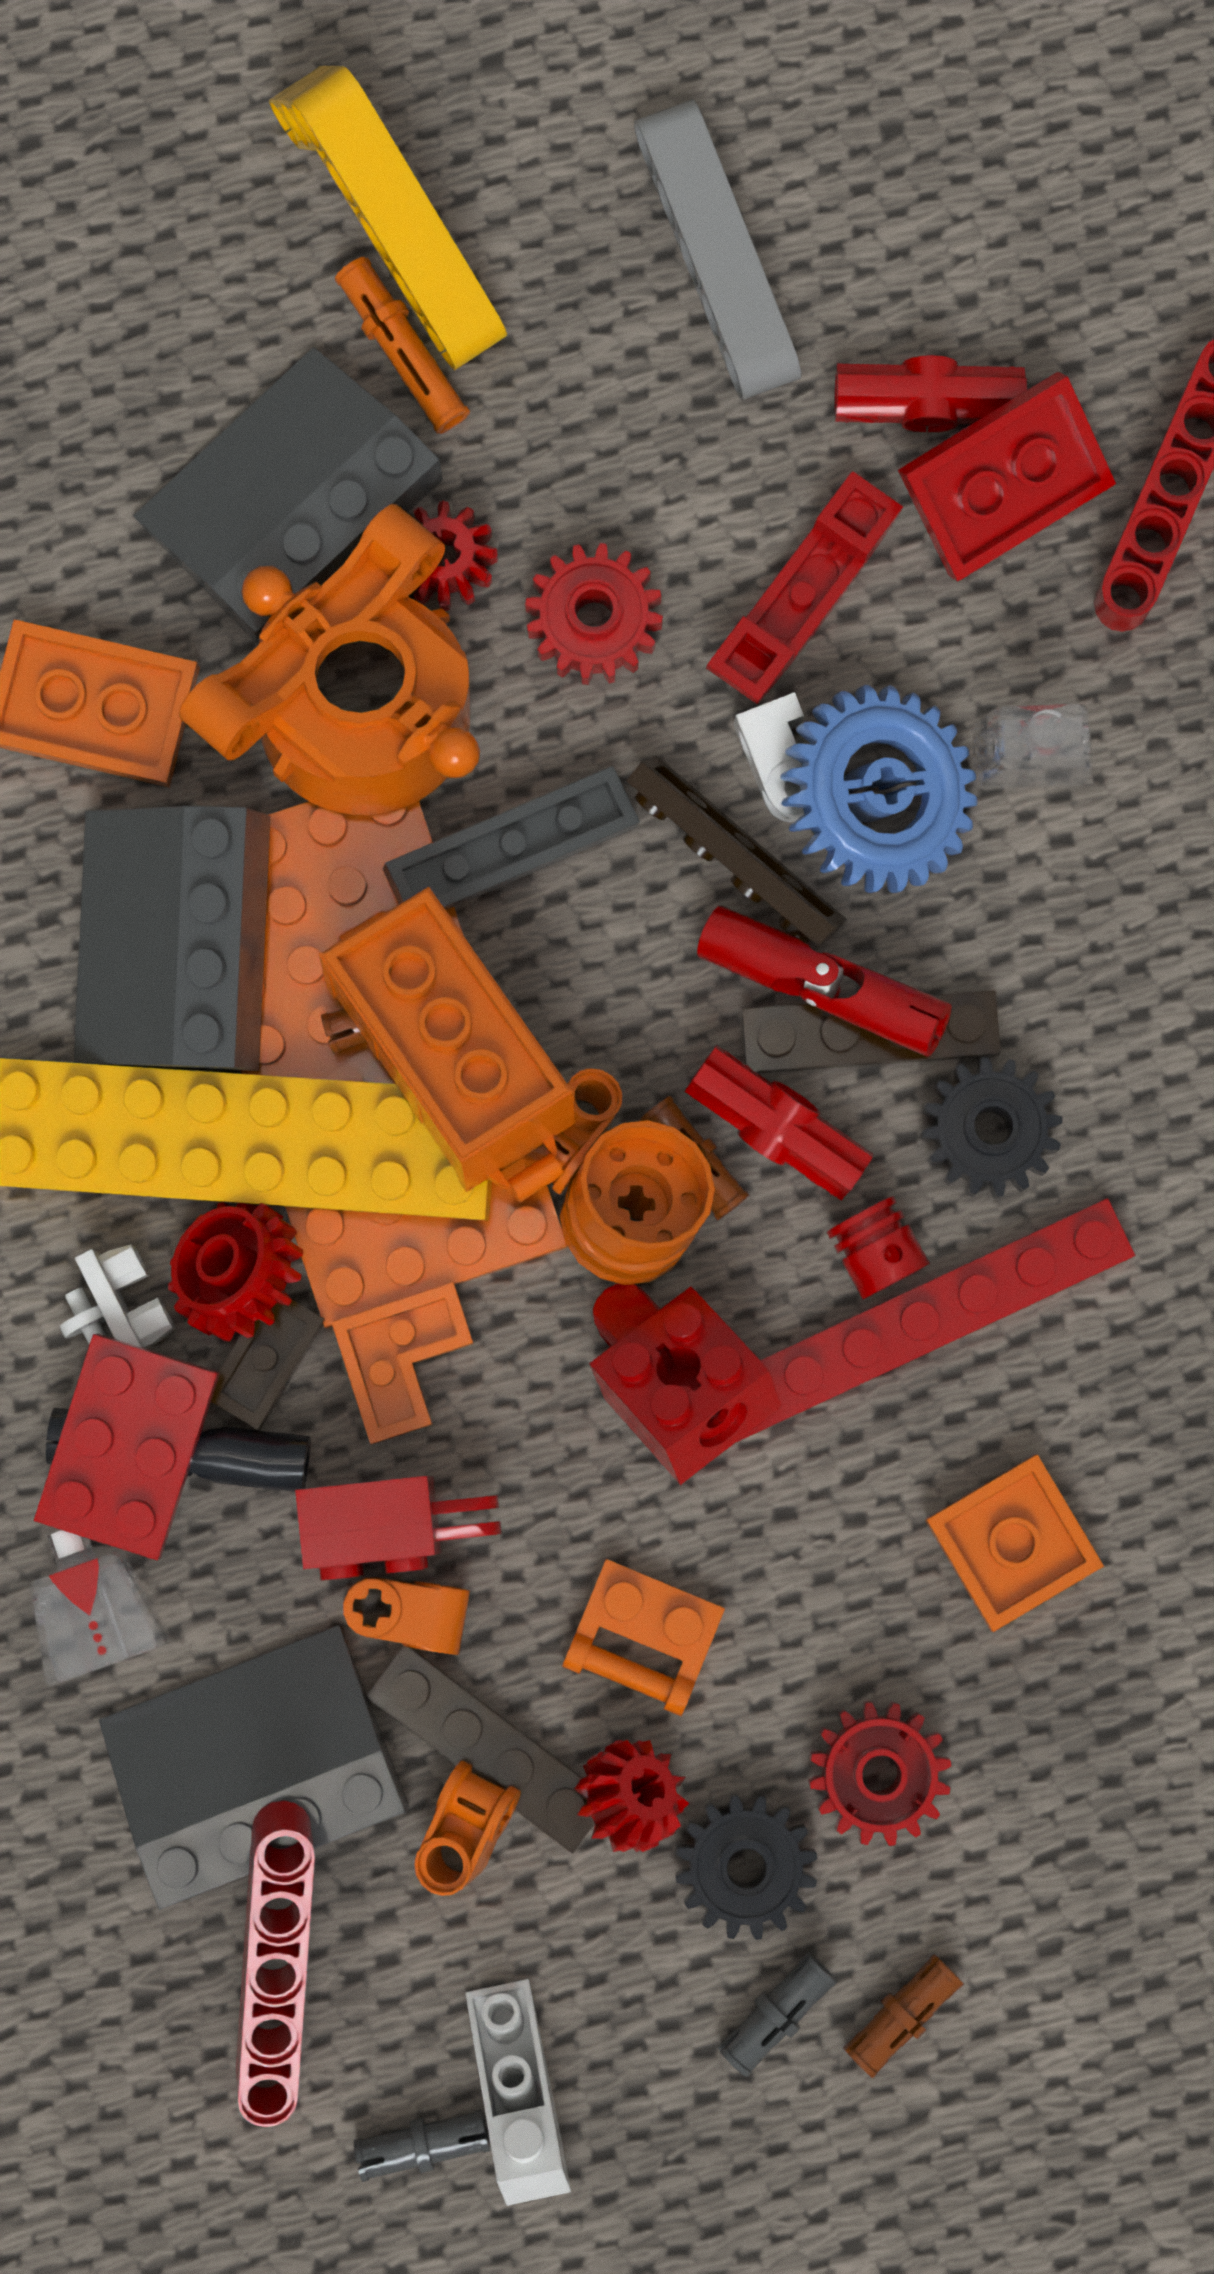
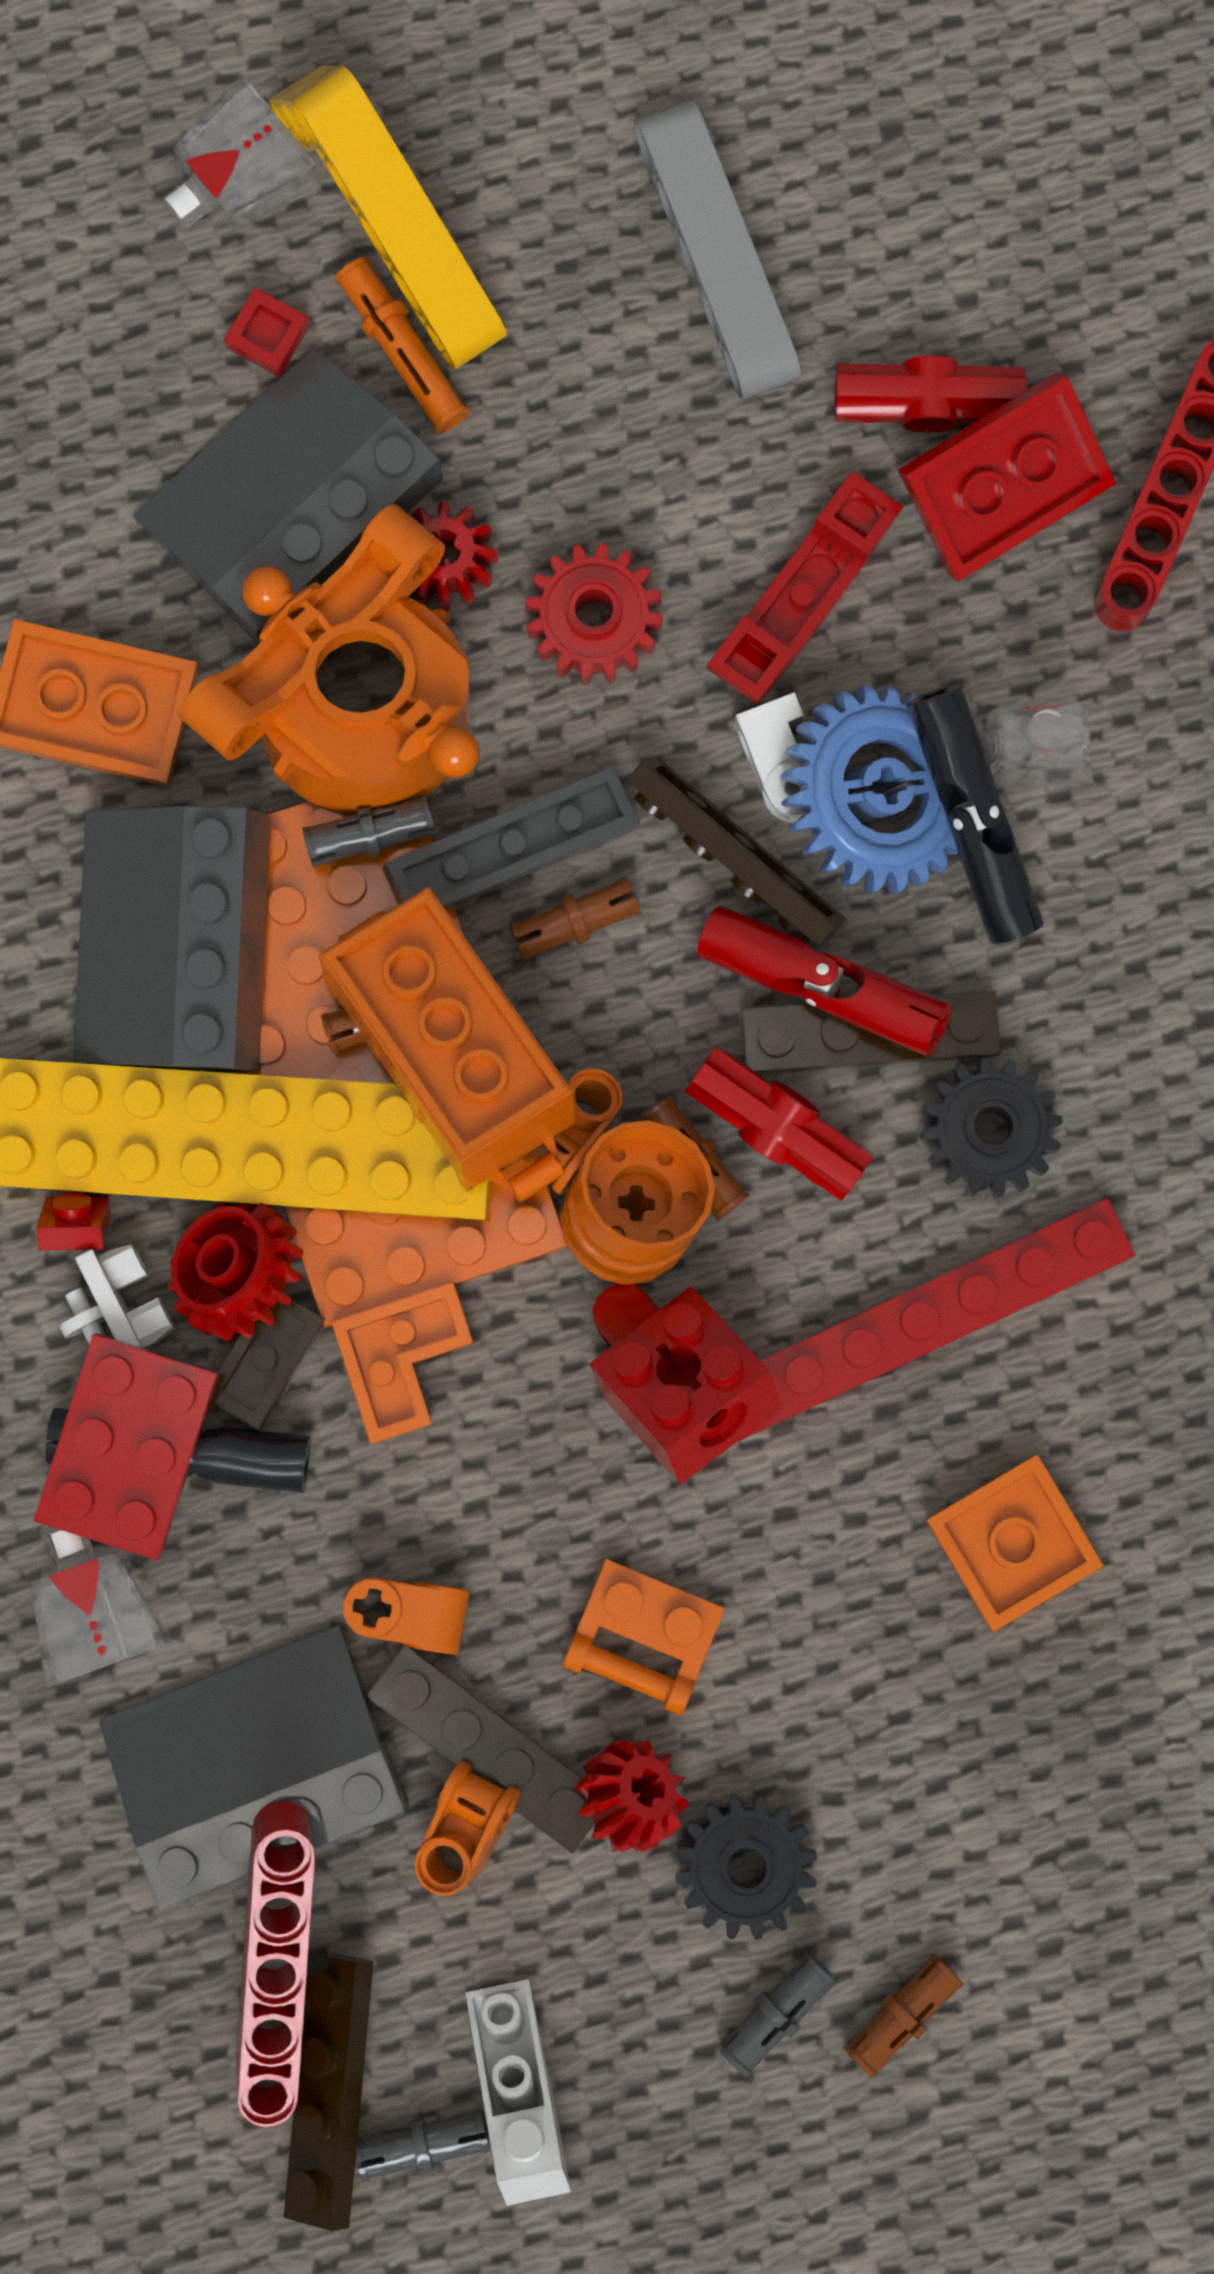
red brick [295,1476,502,1581] -> none
red gear [808,1701,951,1846] -> none
red piece [826,1196,930,1300] -> none
none -> red plate [36,1192,111,1251]
none -> clear torso [163,75,321,233]
none -> red plate [224,287,311,377]
none -> dark brown plate [284,1951,374,2231]
none -> dark grey pin [302,795,436,868]
none -> dark orange pin [509,876,641,962]
none -> black piece [906,684,1044,944]

